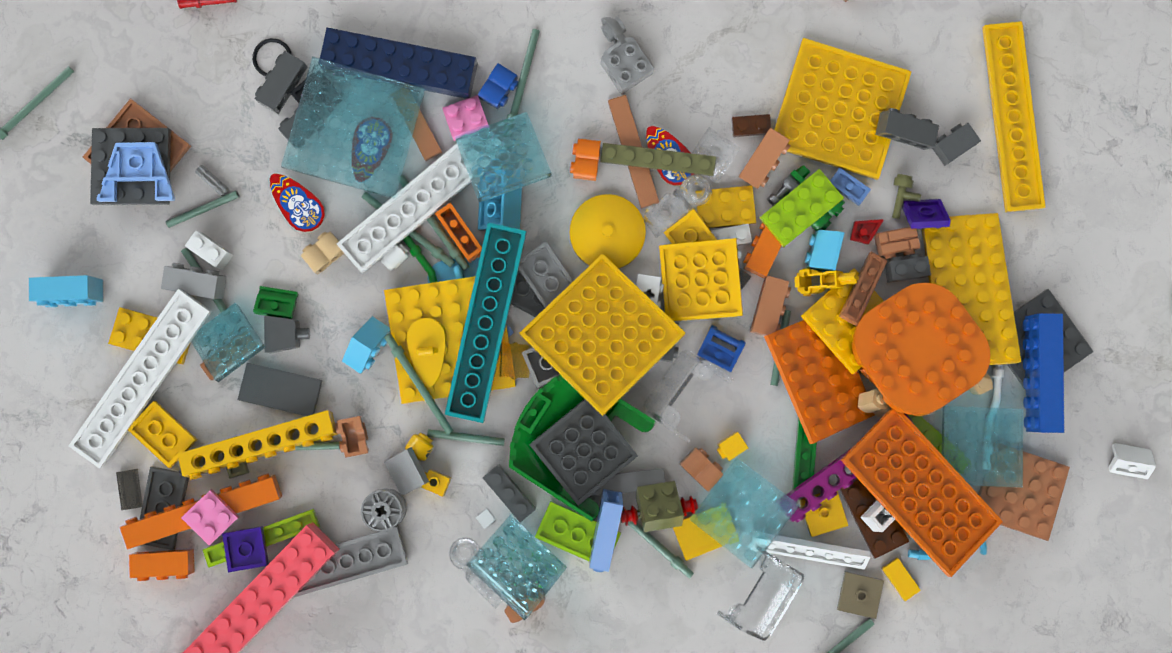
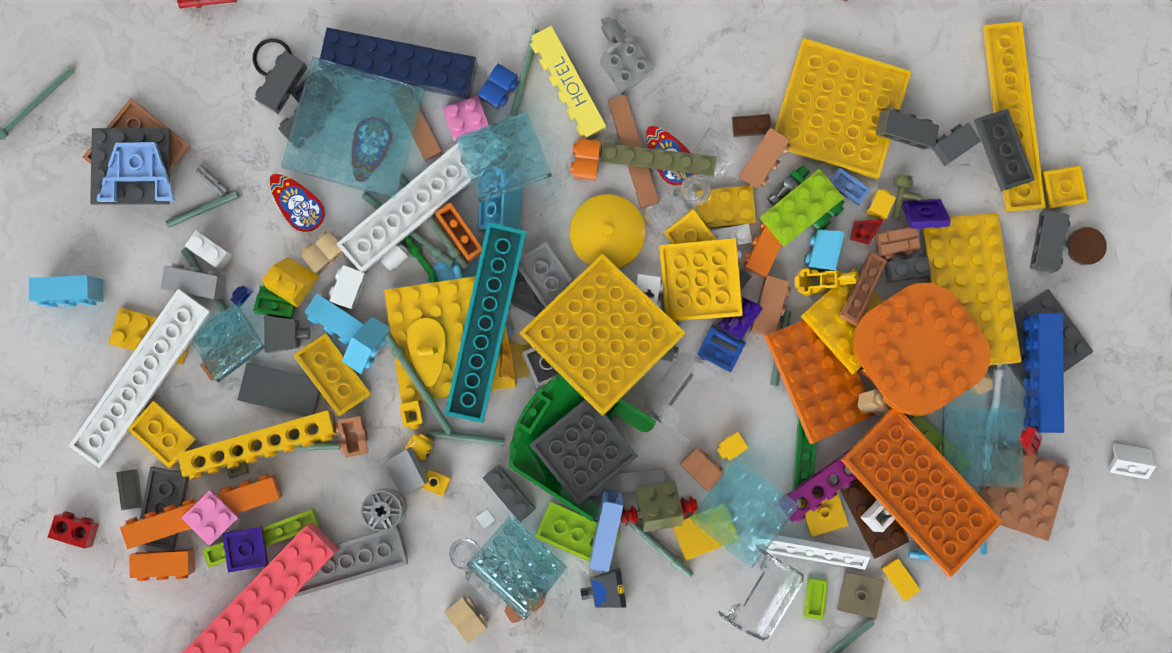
none -> red brick [47,511,99,549]
none -> clear blue plate [230,285,253,306]
none -> yellow slope [261,257,320,308]
none -> yellow plate [293,333,371,417]
none -> medium azure brick [304,293,364,346]
none -> white brick [329,265,368,311]
none -> yellow brick [399,401,425,430]
none -> tan brick [444,596,488,643]
none -> light yellow brick [530,26,606,139]
none -> torso [580,568,627,608]
none -> dark purple plate [716,296,763,340]
none -> lime tile [803,577,828,620]
none -> yellow brick [865,189,896,220]
none -> dark grey tile [974,109,1035,192]
none -> red plate [1019,427,1043,456]
none -> dark grey brick [1029,210,1070,273]
none -> yellow plate [1041,165,1089,210]
none -> reddish brown tile [1067,227,1107,265]

